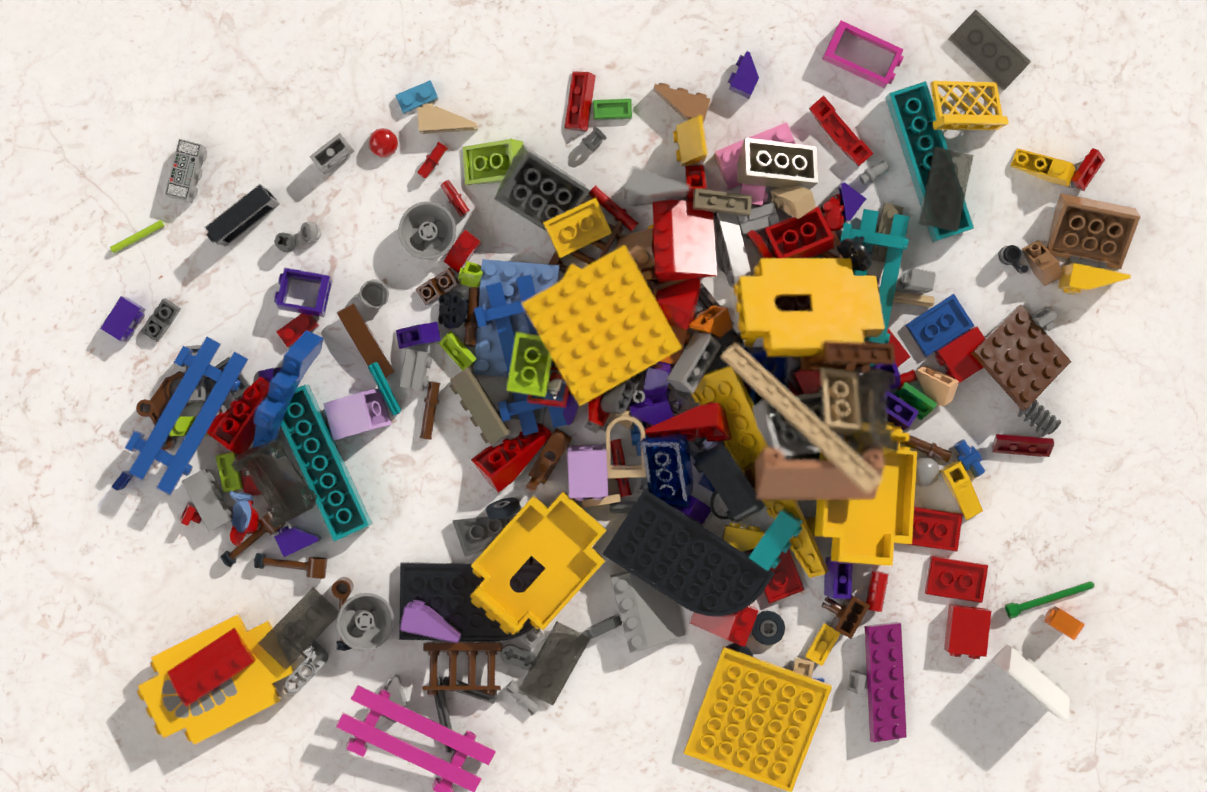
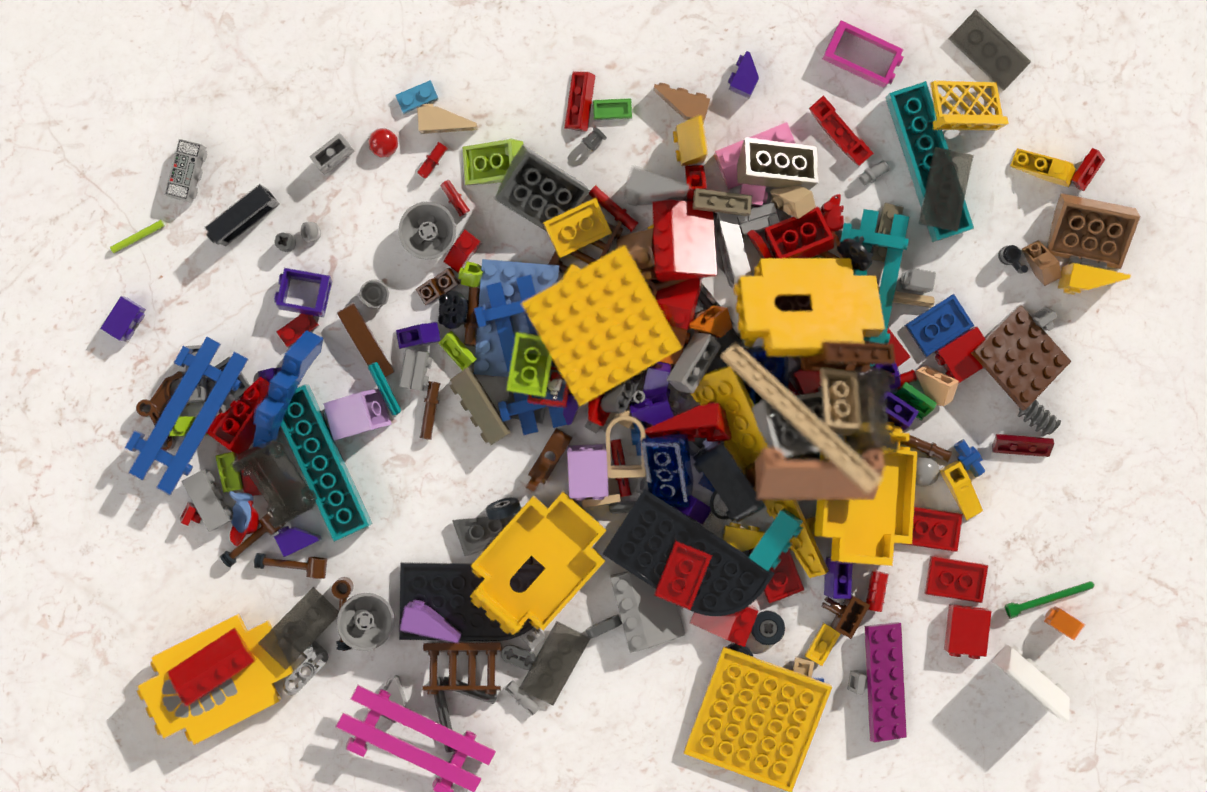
clear blue tile [111,470,134,491] -> none
dark grey slope [141,298,181,342] -> none
red wedge [471,423,552,493] -> none
dark purple slope [838,182,866,223] -> none
none -> red tile [654,541,712,610]

